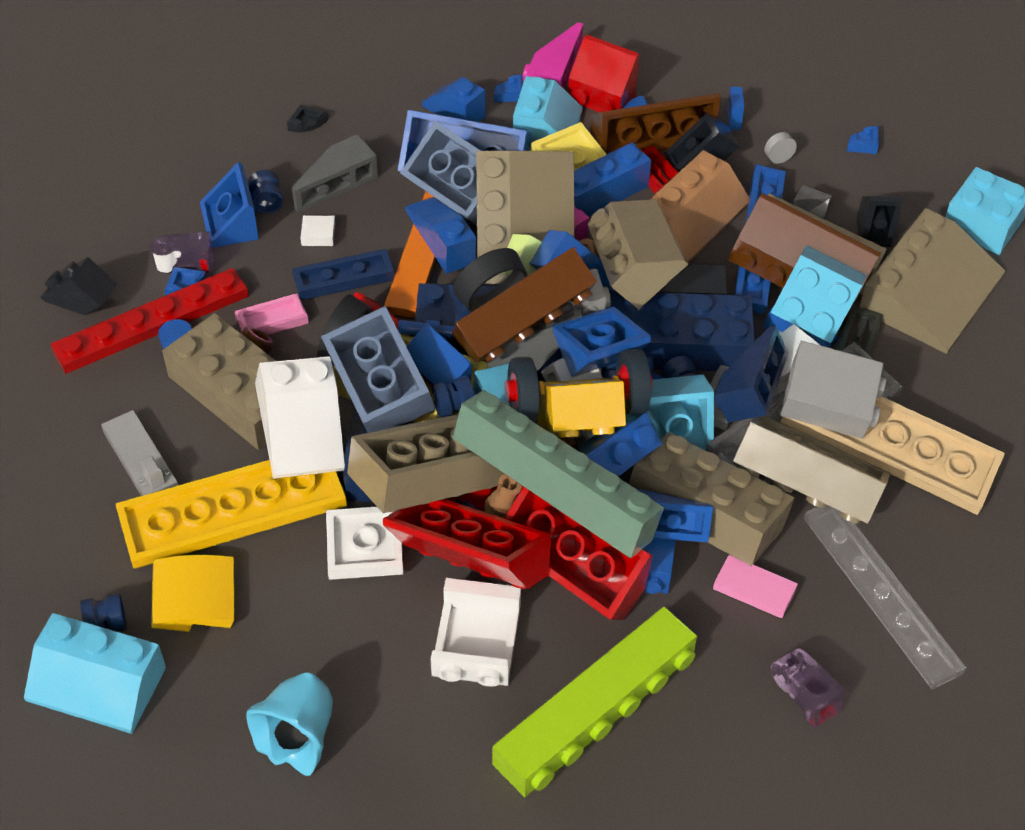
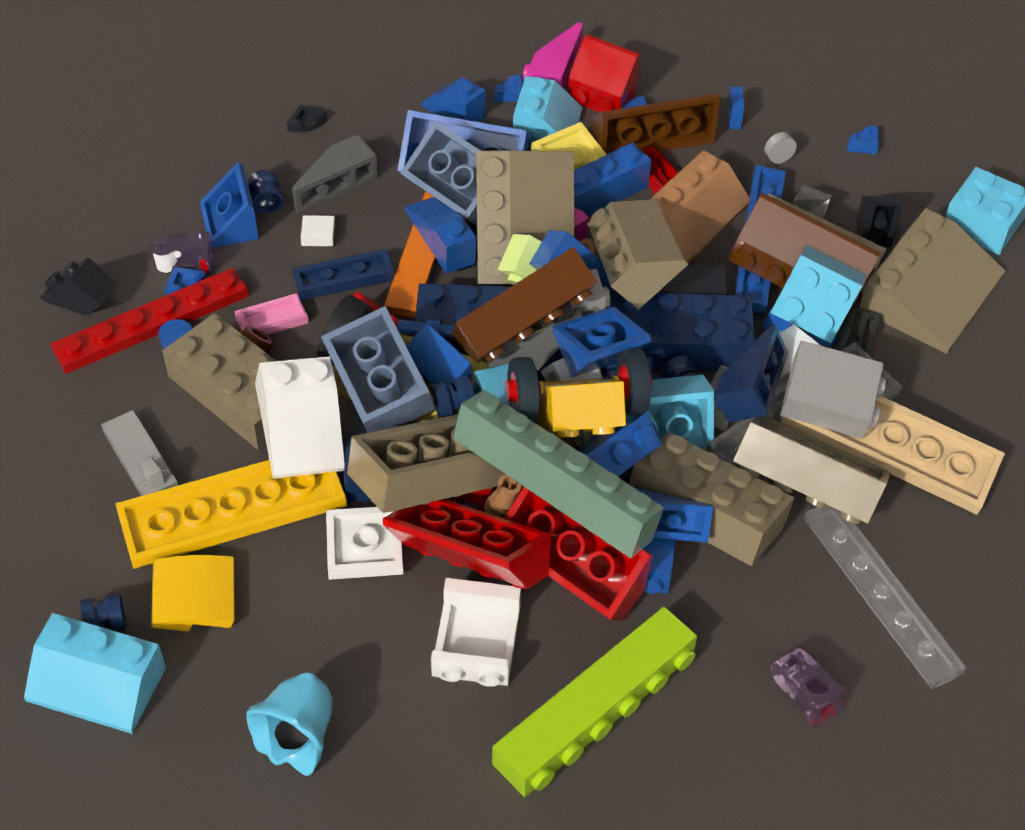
black tyre [453,248,528,312] -> none
black slope [664,112,740,172] -> none
bright pink tile [713,555,798,619] -> none

